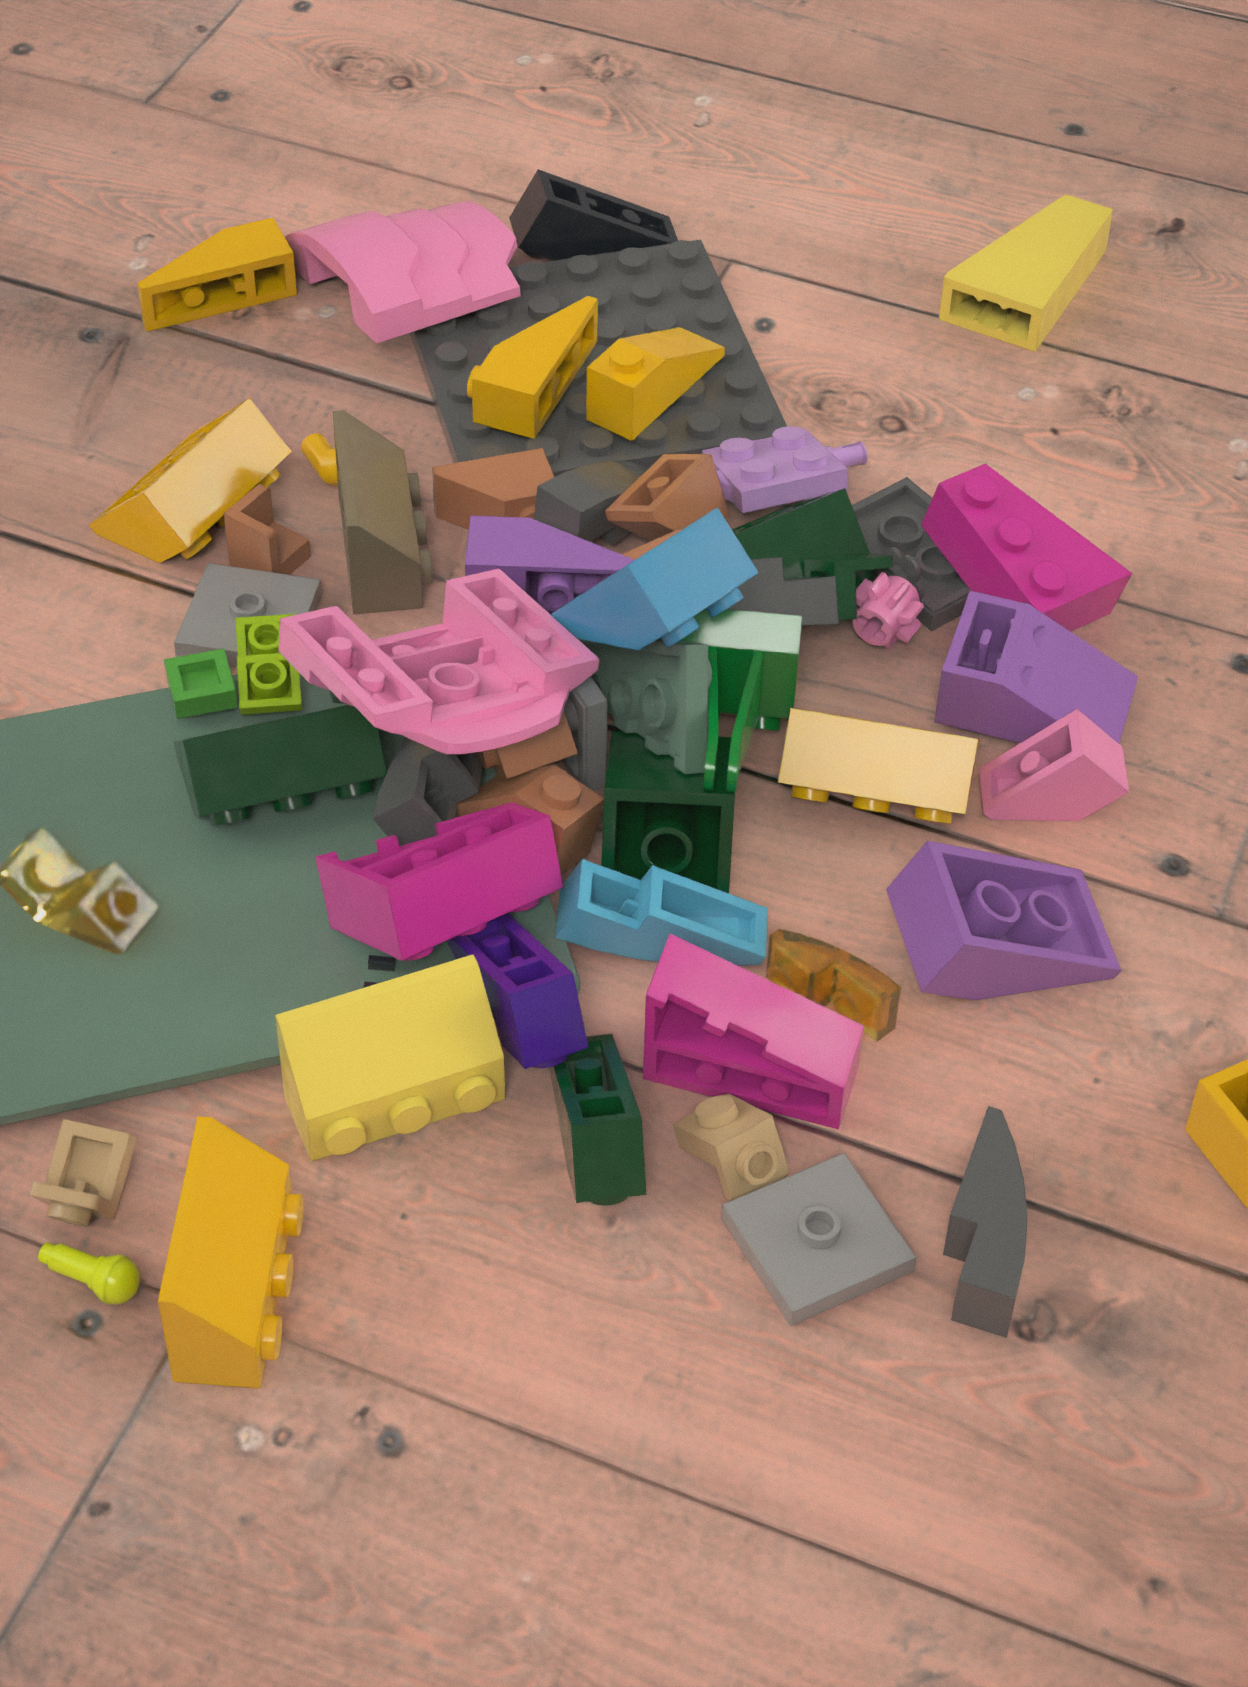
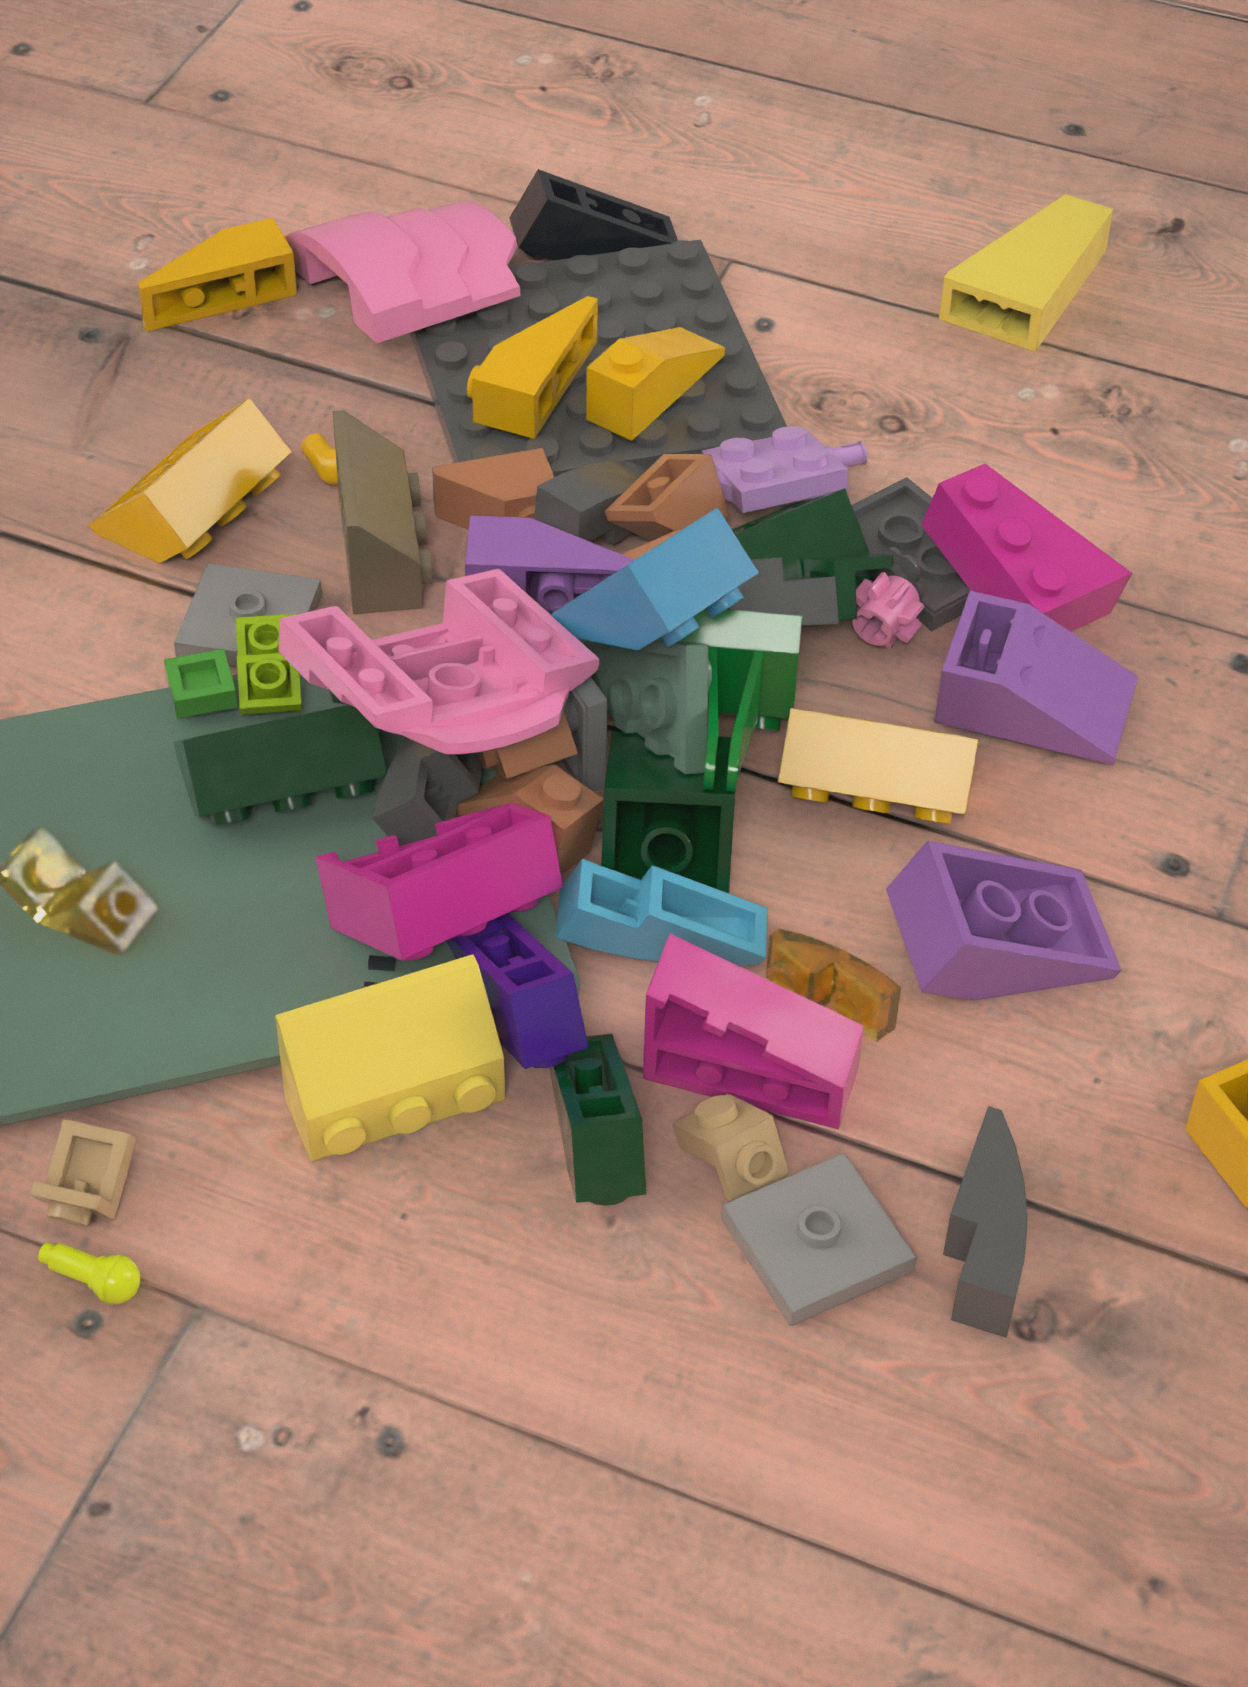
yellow slope [158,1116,304,1389] -> none
nougat panel [224,484,311,575] -> none
bright pink slope [978,709,1129,821] -> none

